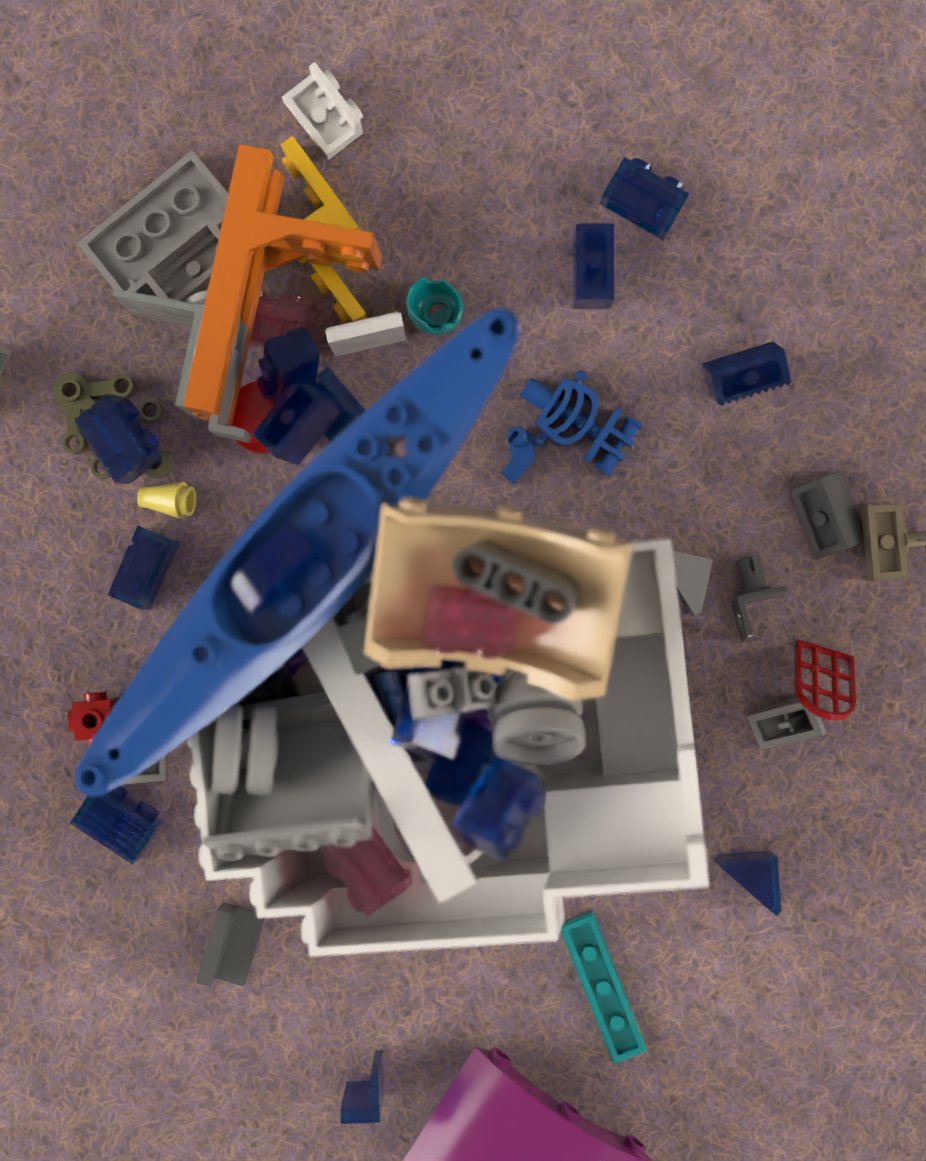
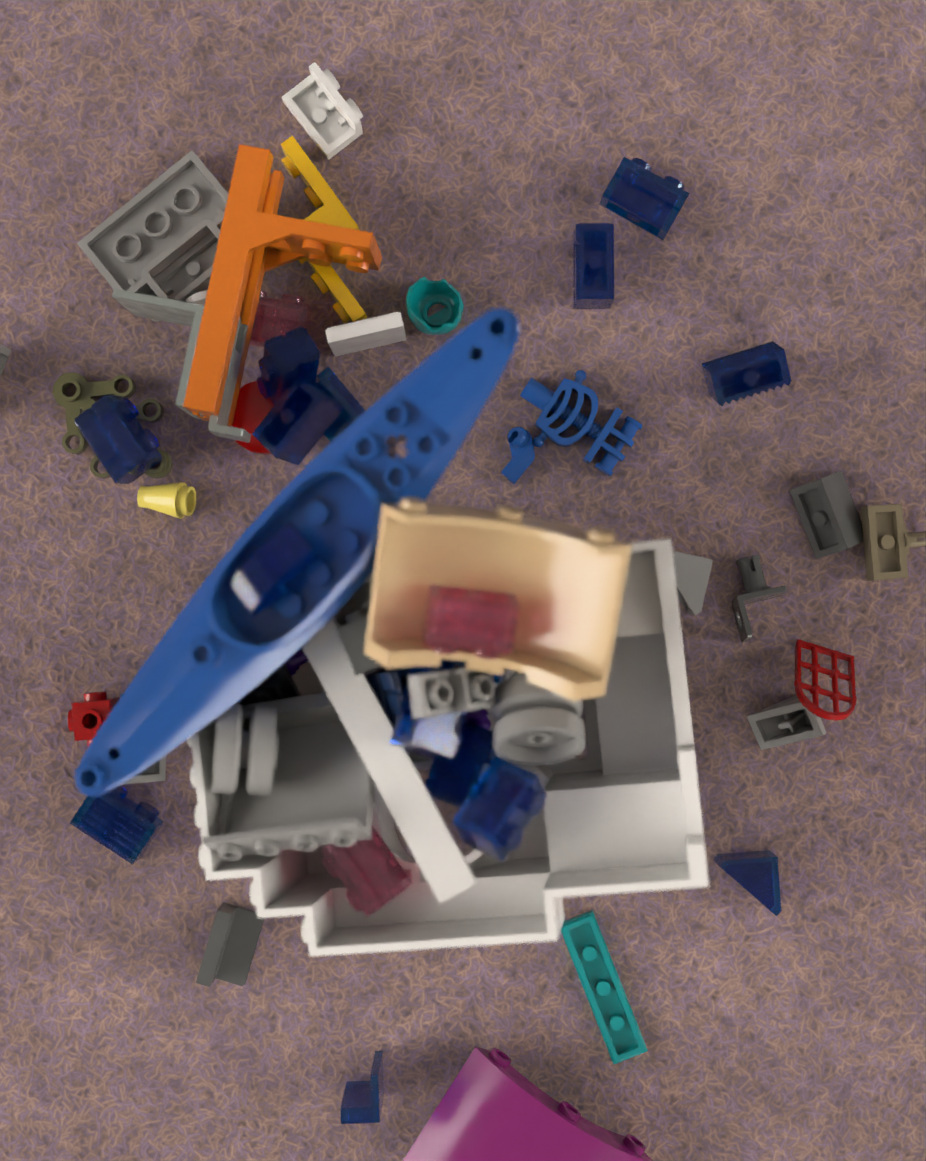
clear blue brick [107,526,180,610] -> none
dark grey beam [452,540,580,624] -> none

